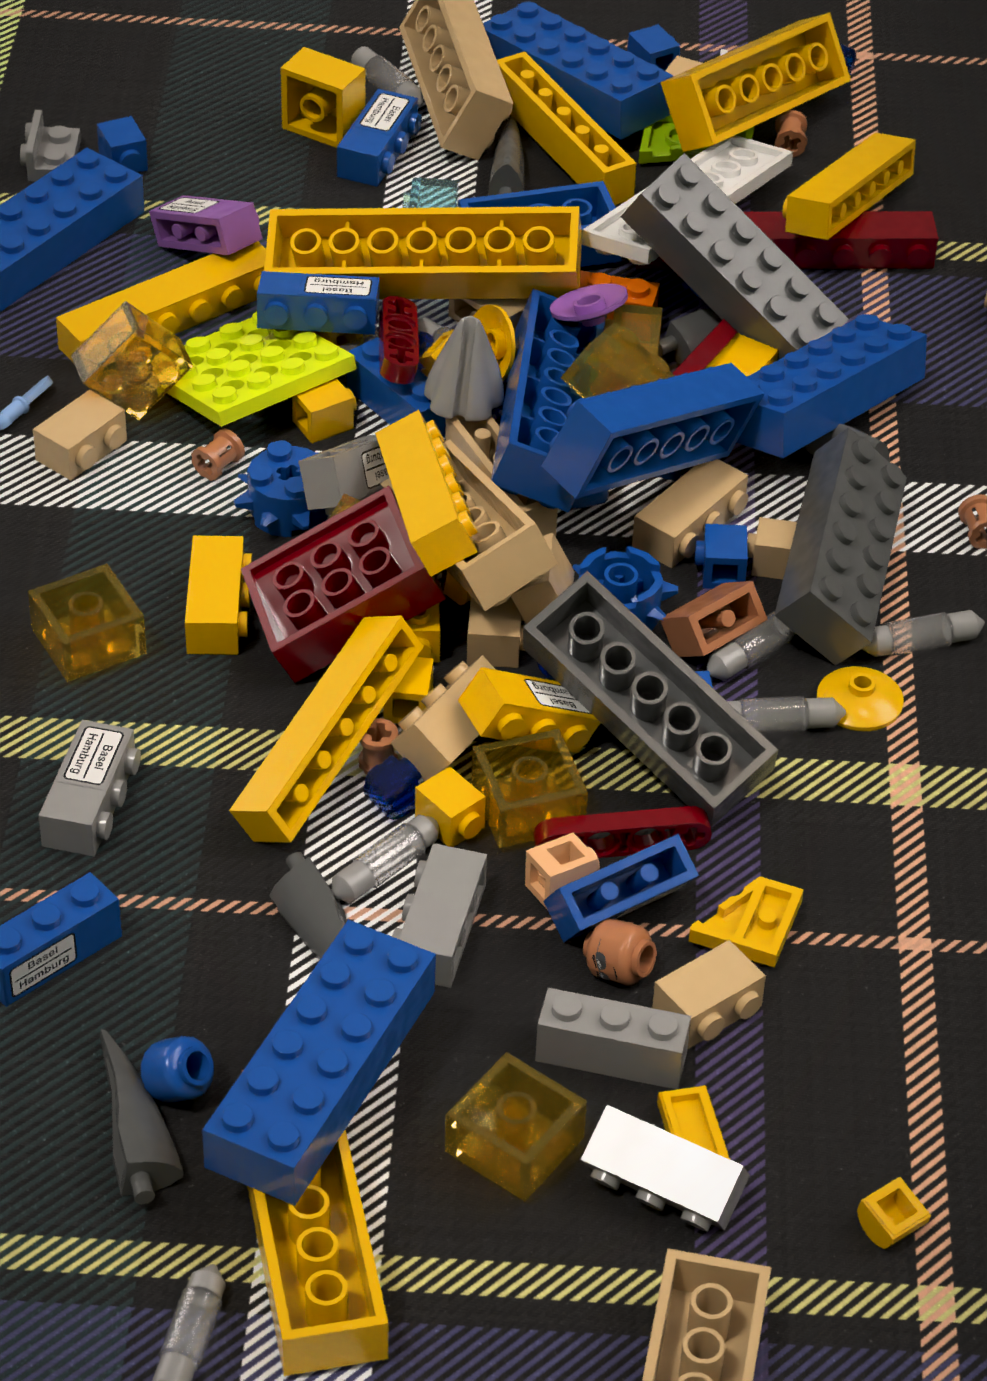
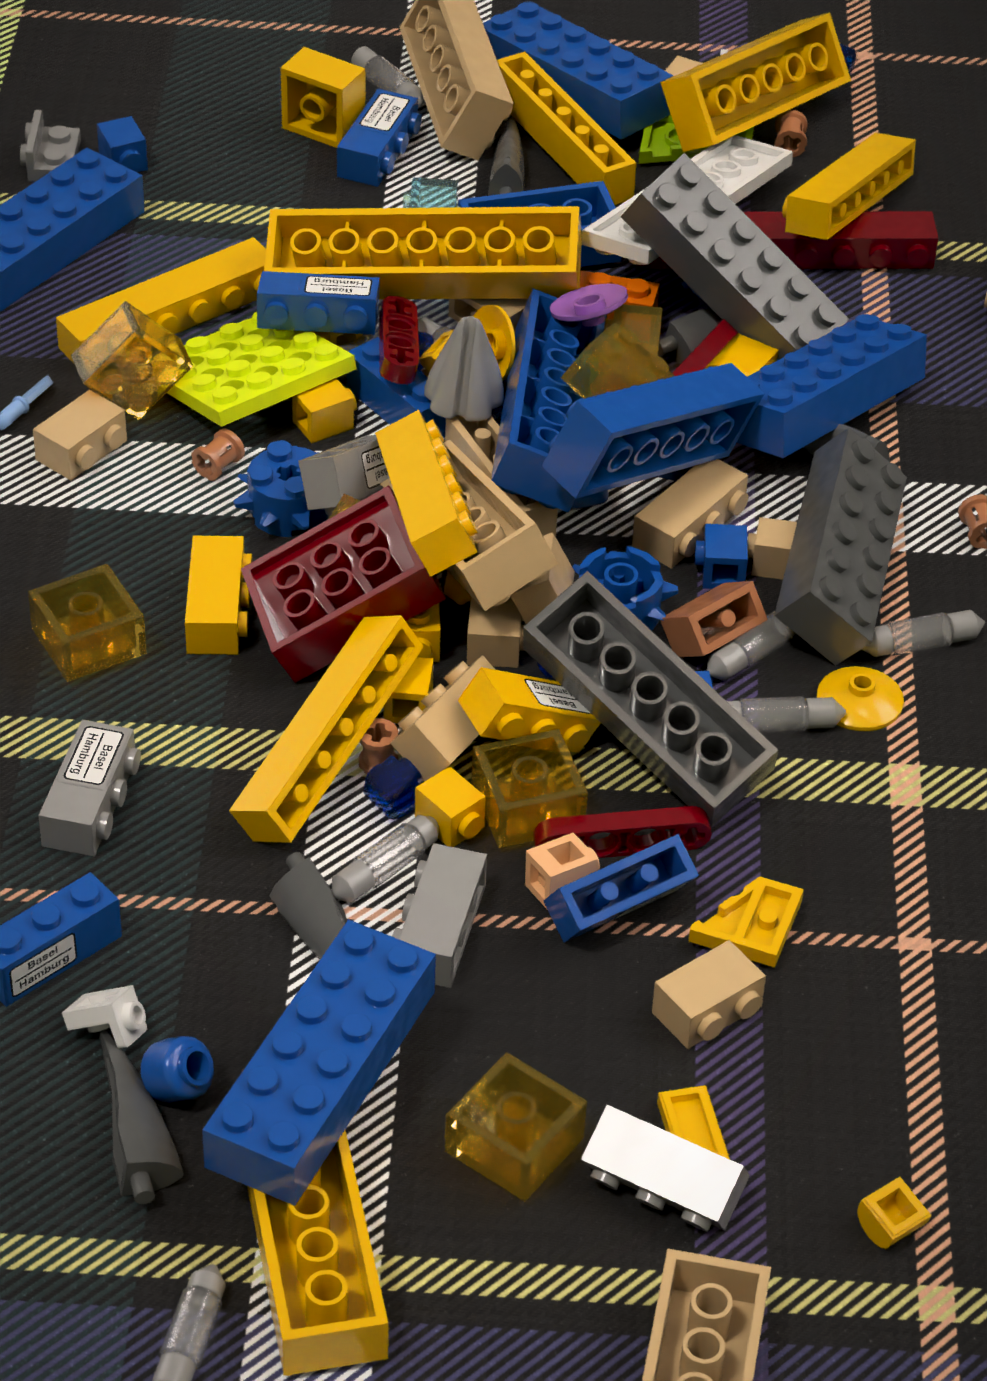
medium lavender brick [149,195,263,255] -> none
light grey brick [535,988,691,1089] -> none
nougat head [583,919,657,986] -> none
blue brick [627,24,680,71] -> none
none -> white bracket [62,985,147,1049]

